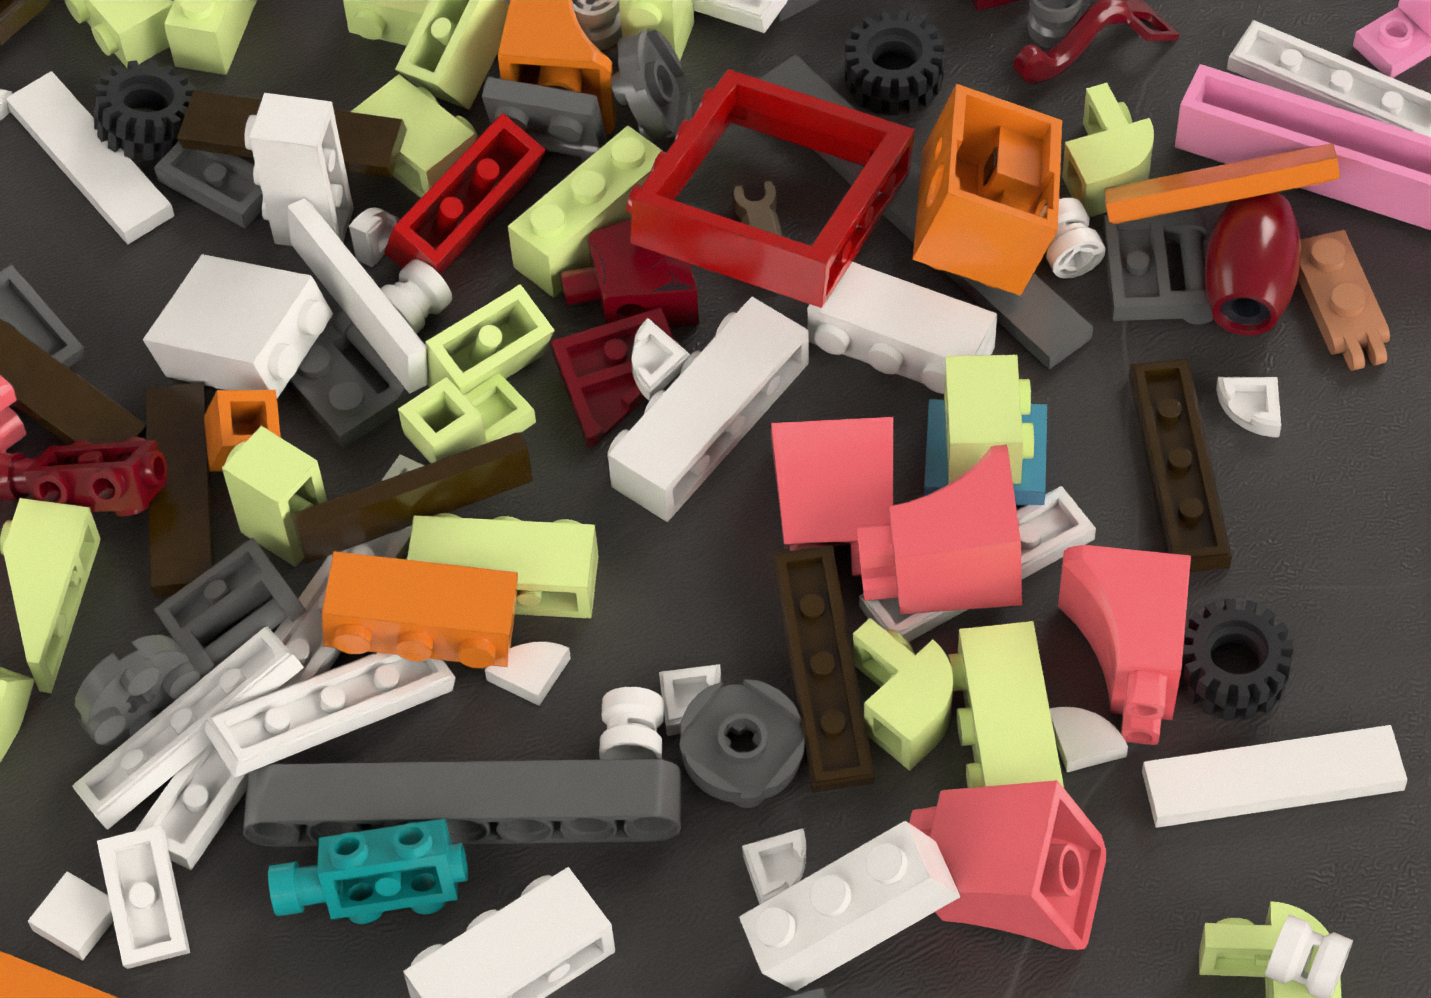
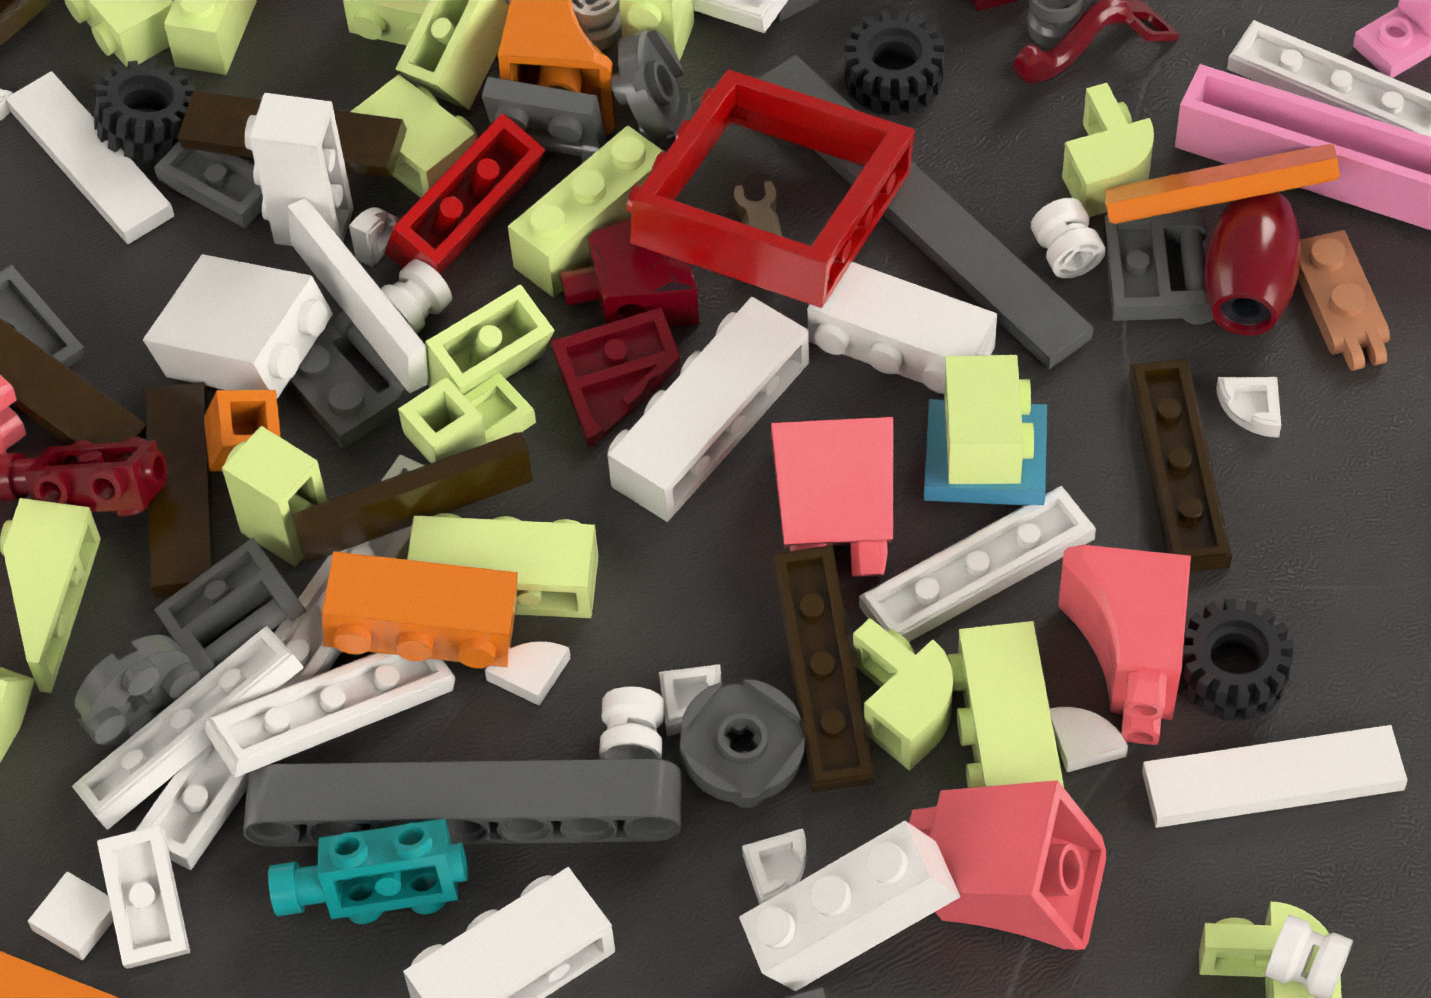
white tile [631,318,690,401] -> none
coral hips [857,444,1022,615] -> none
orange piece [913,84,1062,296] -> none

